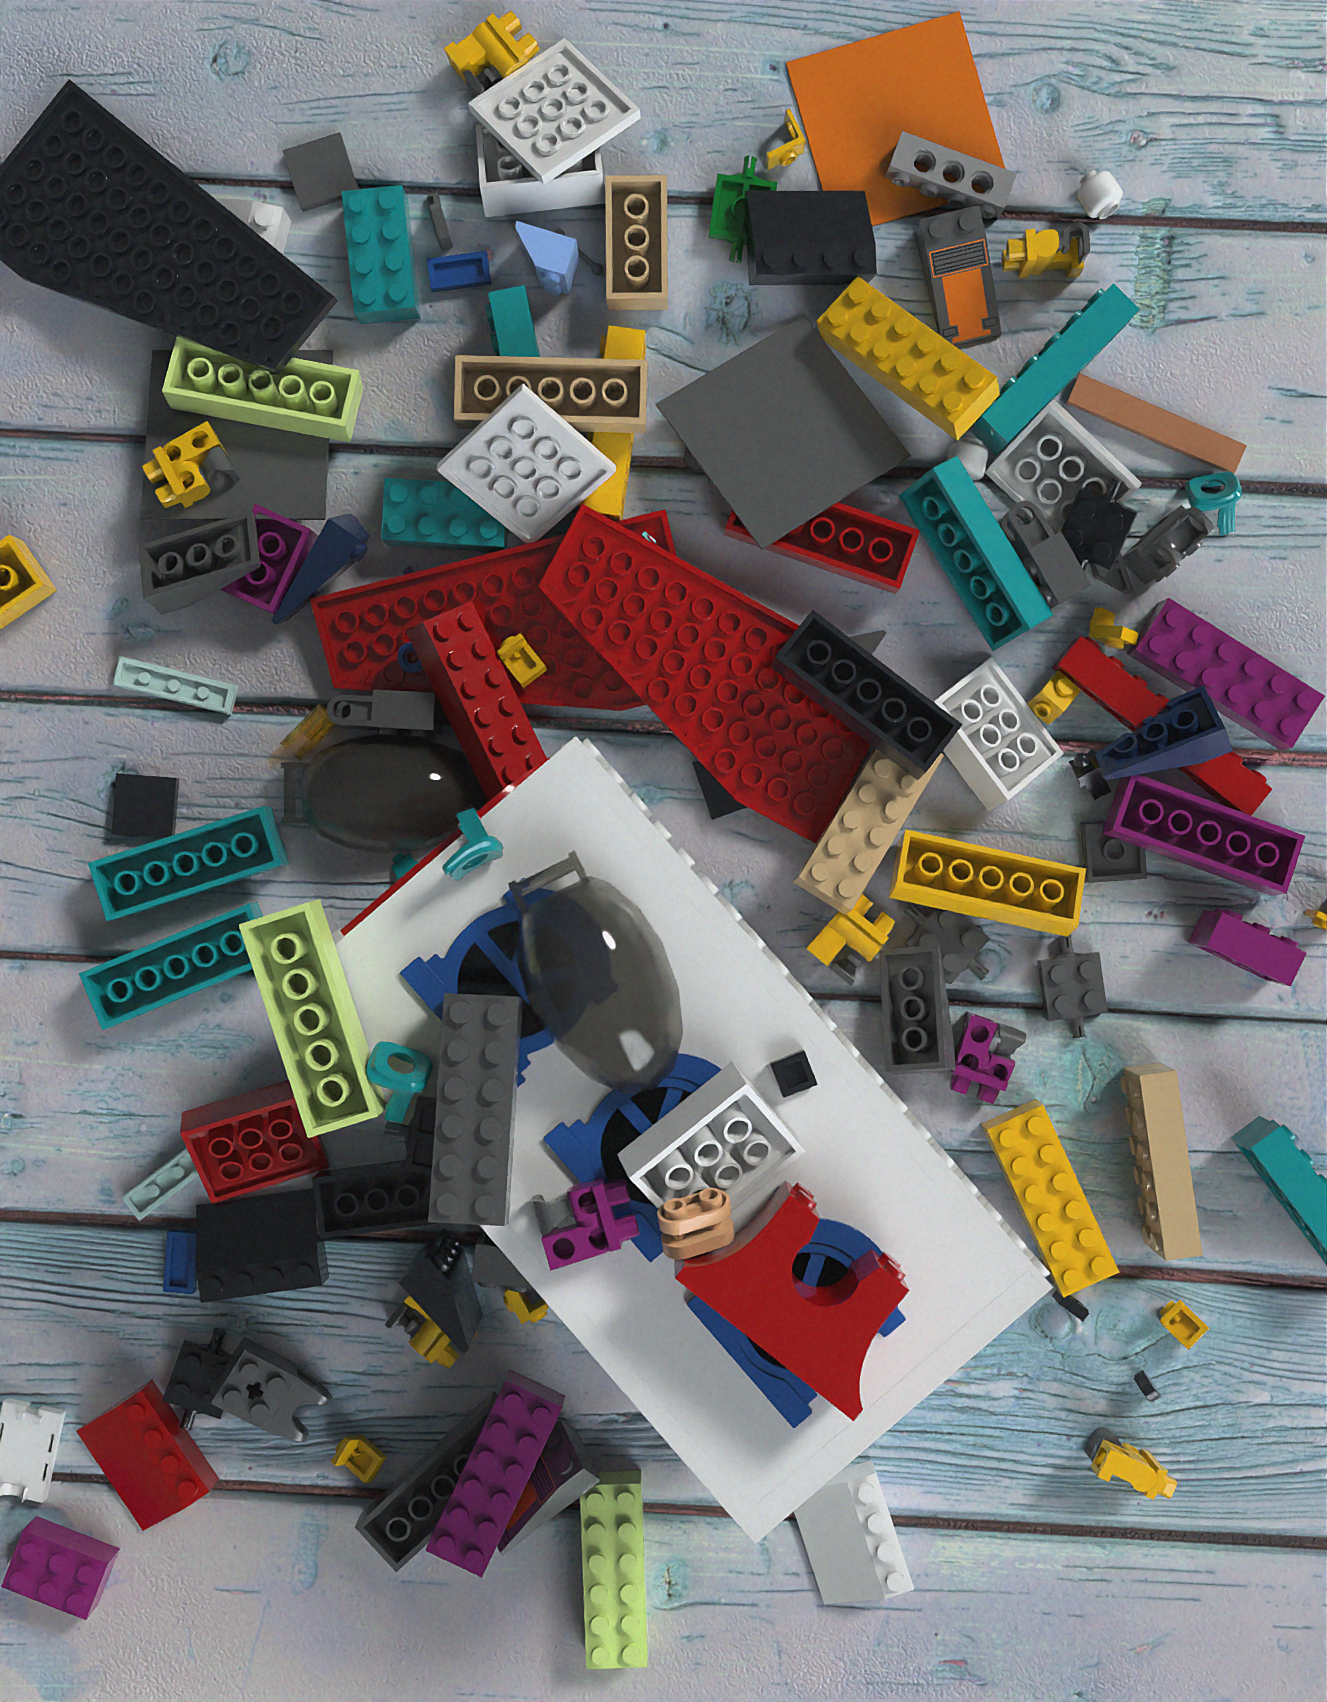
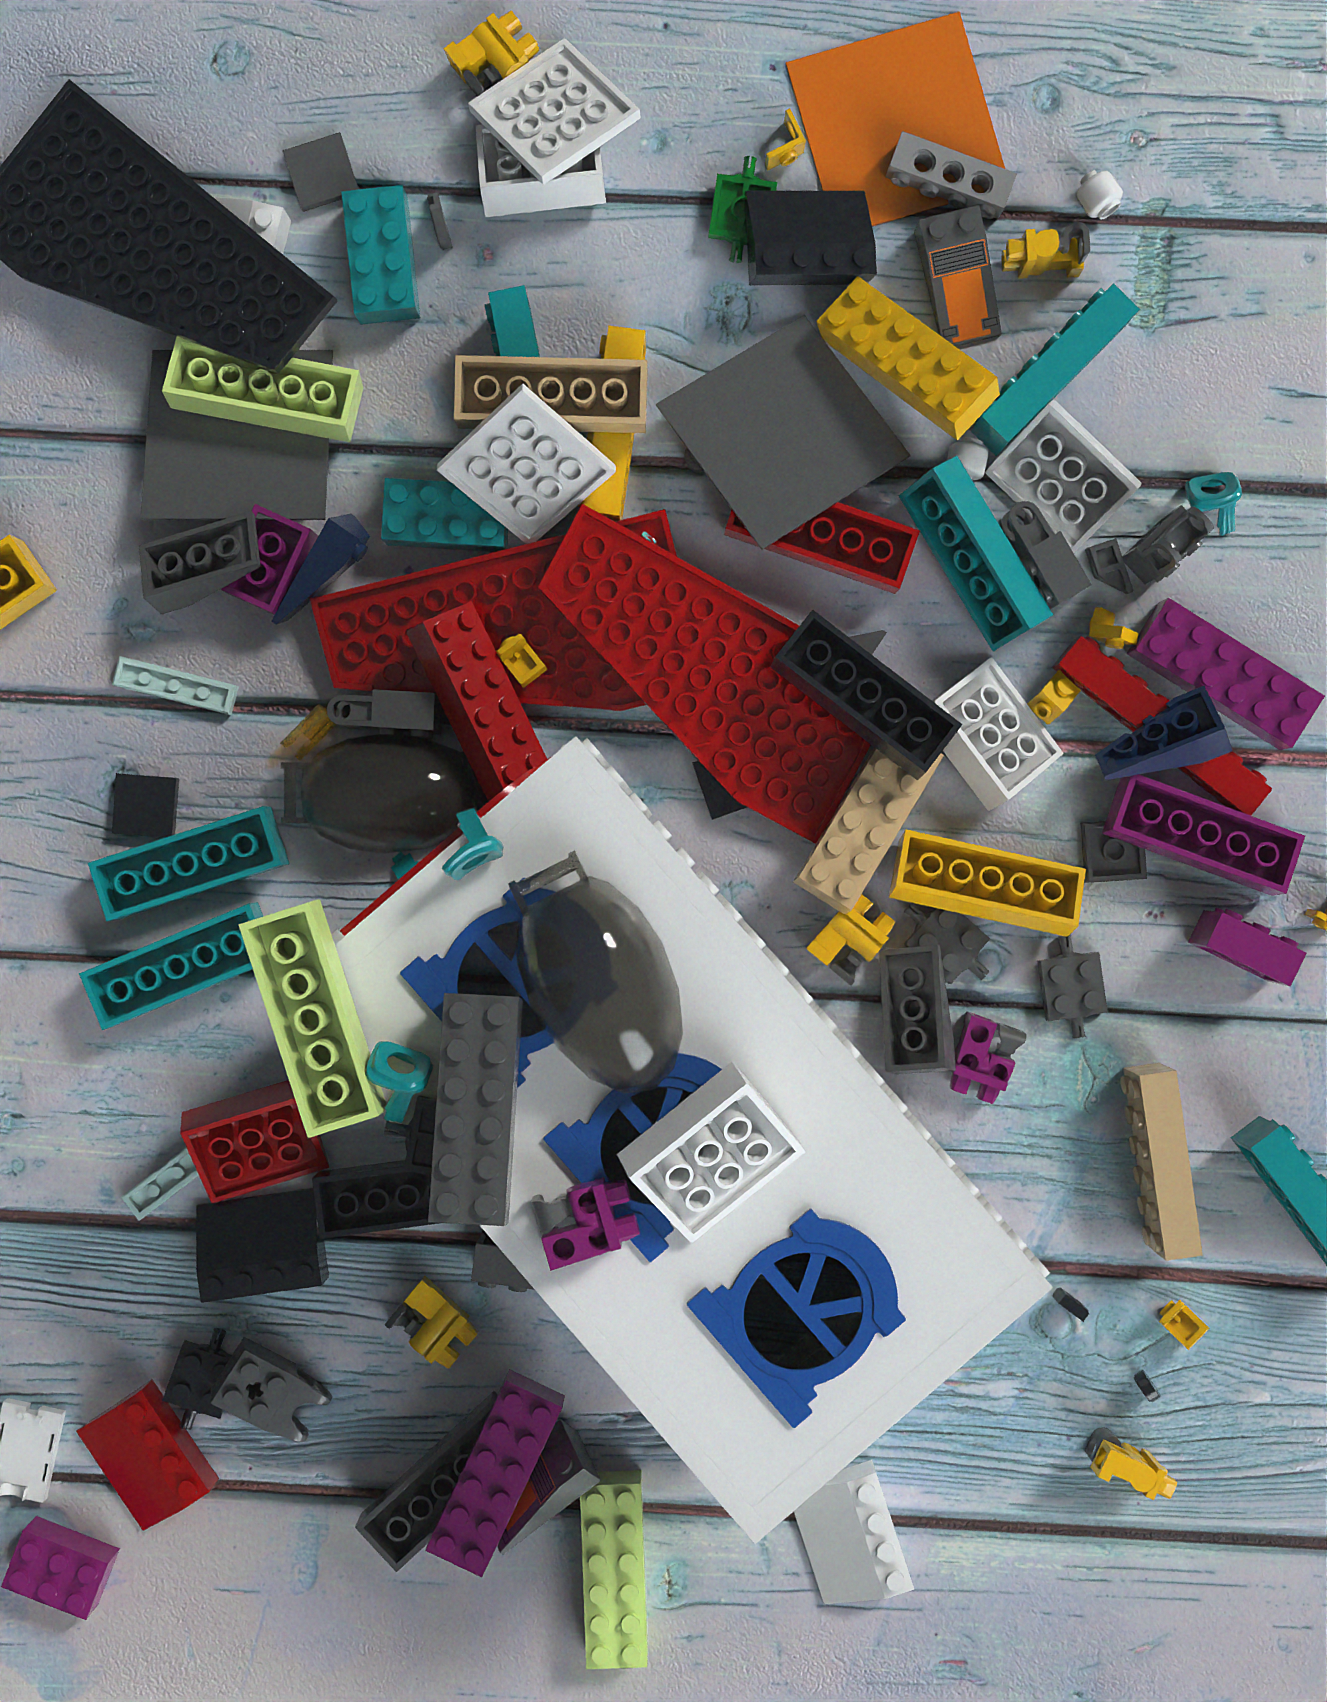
yellow hips [142,421,240,508] -> none
blue tile [163,1229,197,1294] -> none
yellow bracket [331,1434,387,1484] -> none
blue plate [397,642,424,673] -> none
black slope [398,1228,483,1354] -> none
blue tile [427,251,492,293] -> none
yellow bracket [503,1286,549,1324] -> none
light blue slope [515,221,580,295] -> none
dark grey hinge [554,229,604,275] -> none
tan brick [605,175,668,311] -> none
light nougat brick [657,1188,735,1260] -> none
red piece [675,1180,910,1421] -> none
black tile [769,1049,818,1098] -> none
yellow brick [981,1099,1119,1298] -> none
black plate [1061,477,1139,570] -> none
nougat tile [1065,373,1247,474] -> none
black piece [1069,749,1111,800] -> none

